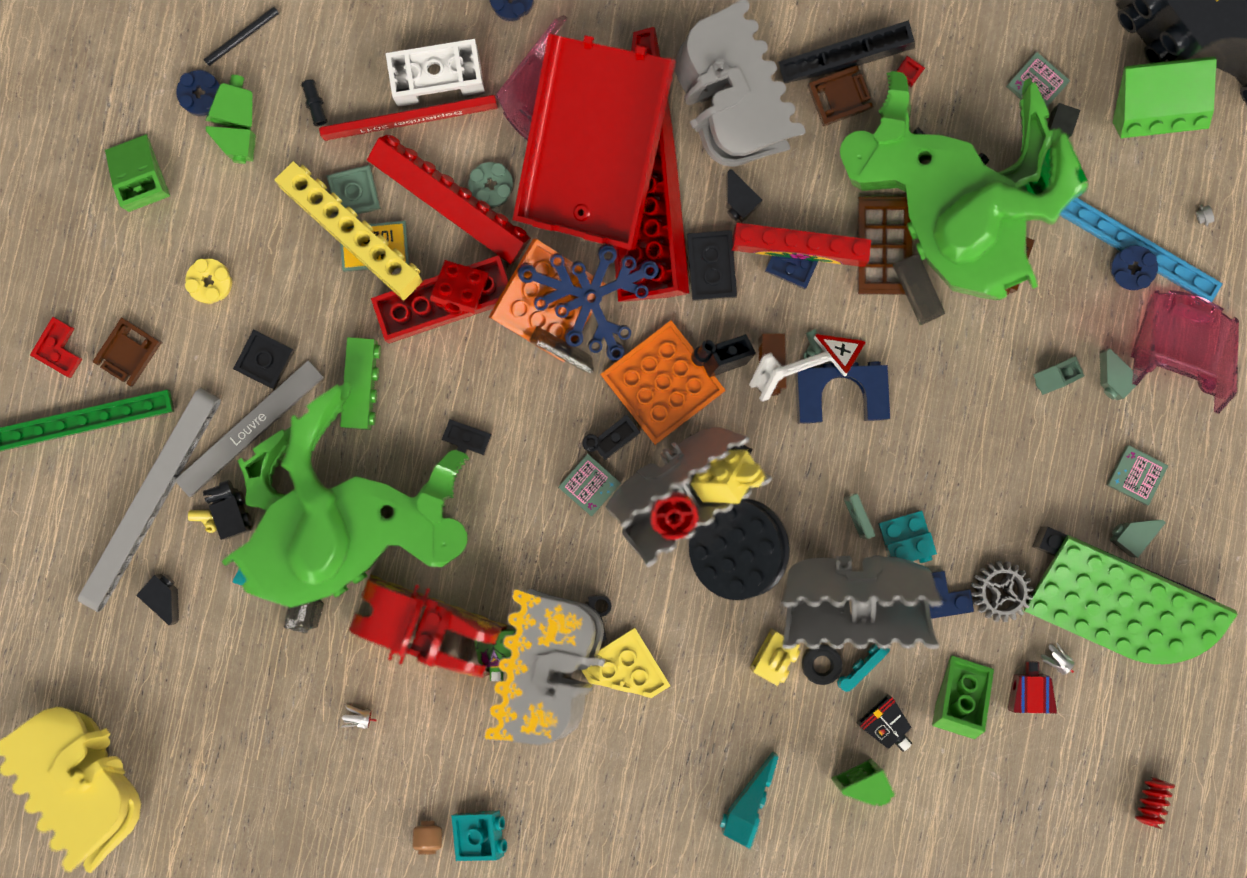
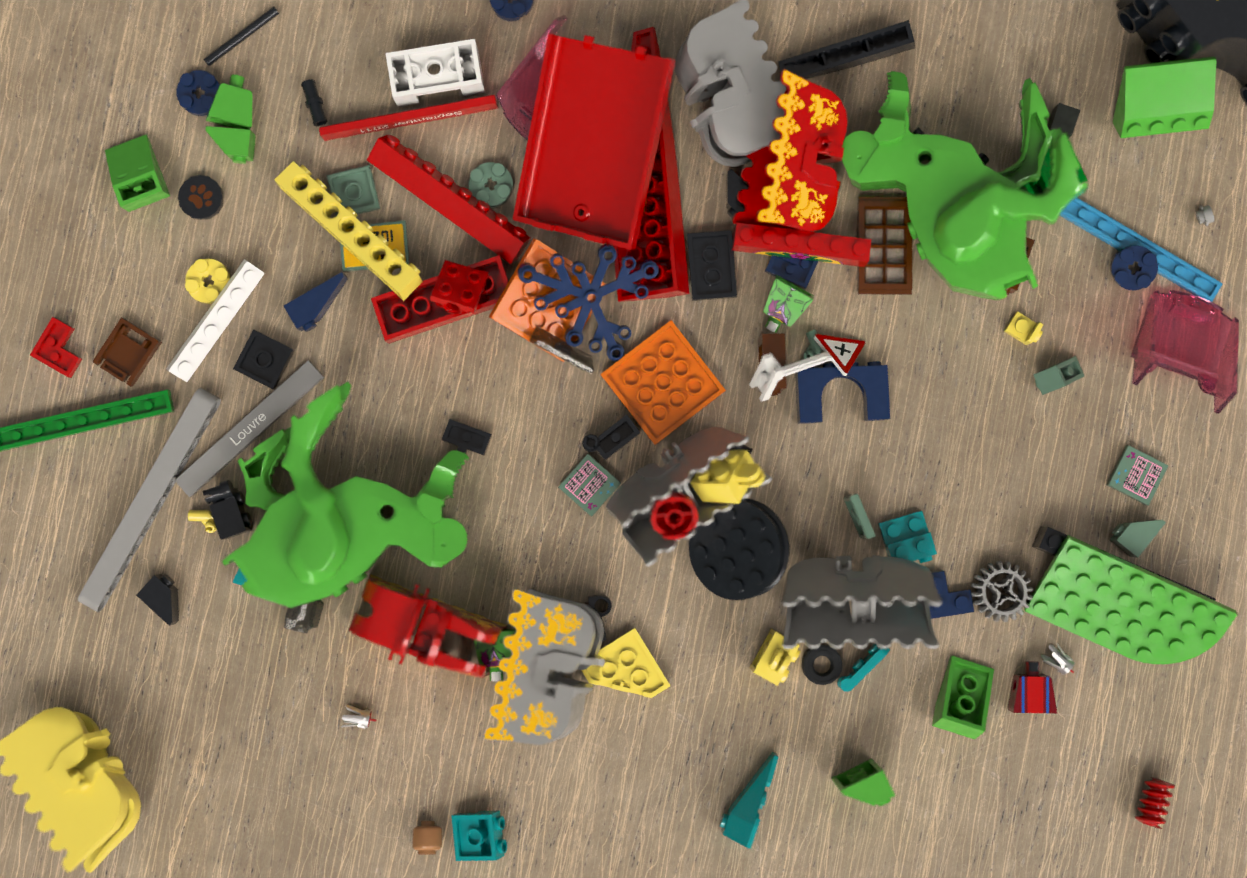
bright green brick [340,337,381,430] -> none
black hinge [691,334,756,377] -> none
reddish brown container [808,65,874,127] -> none
black torso [856,694,912,752] -> none
clear smoke slope [893,254,945,325] -> none
red tile [896,56,925,88] -> none
sand green tile [1006,52,1070,107] -> none
sand green slope [1100,348,1142,400] -> none
none -> white plate [166,259,265,382]
none -> black tile [178,175,224,220]
none -> dark blue slope [284,272,348,332]
none -> red animal [732,70,847,232]
none -> bright green torso [763,275,814,333]
none -> light yellow bracket [1004,311,1044,345]

